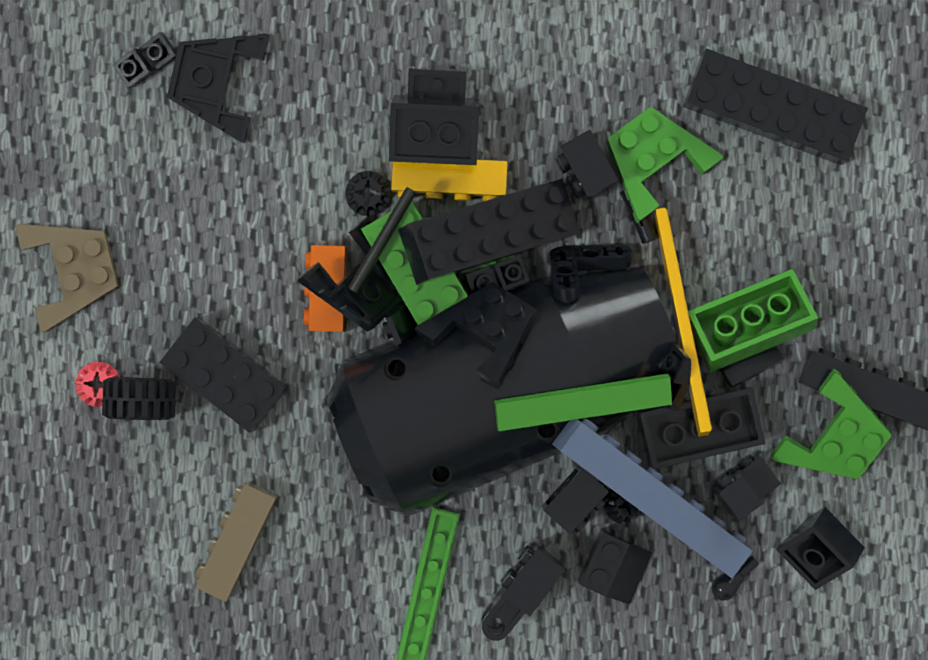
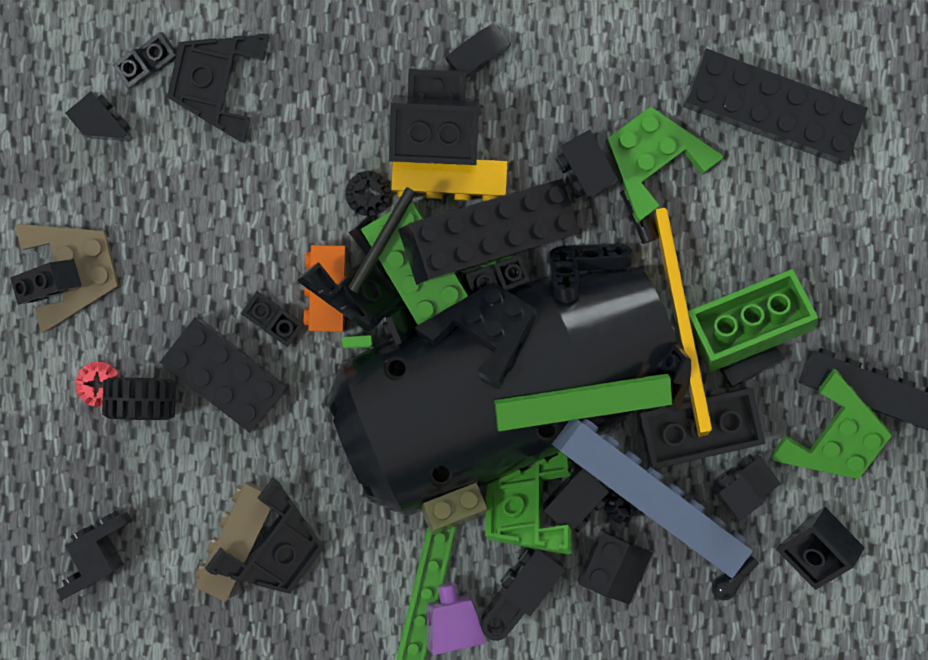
none -> black brick [10,259,82,305]
none -> black bracket [56,511,132,600]
none -> black slope [65,91,133,142]
none -> black wing [205,477,324,594]
none -> black slope [240,290,304,347]
none -> bright green tile [342,335,375,349]
none -> olive brick [422,483,487,536]
none -> medium lavender torso [427,583,486,655]
none -> black slope [446,23,511,78]
none -> bright green wing [485,452,572,554]

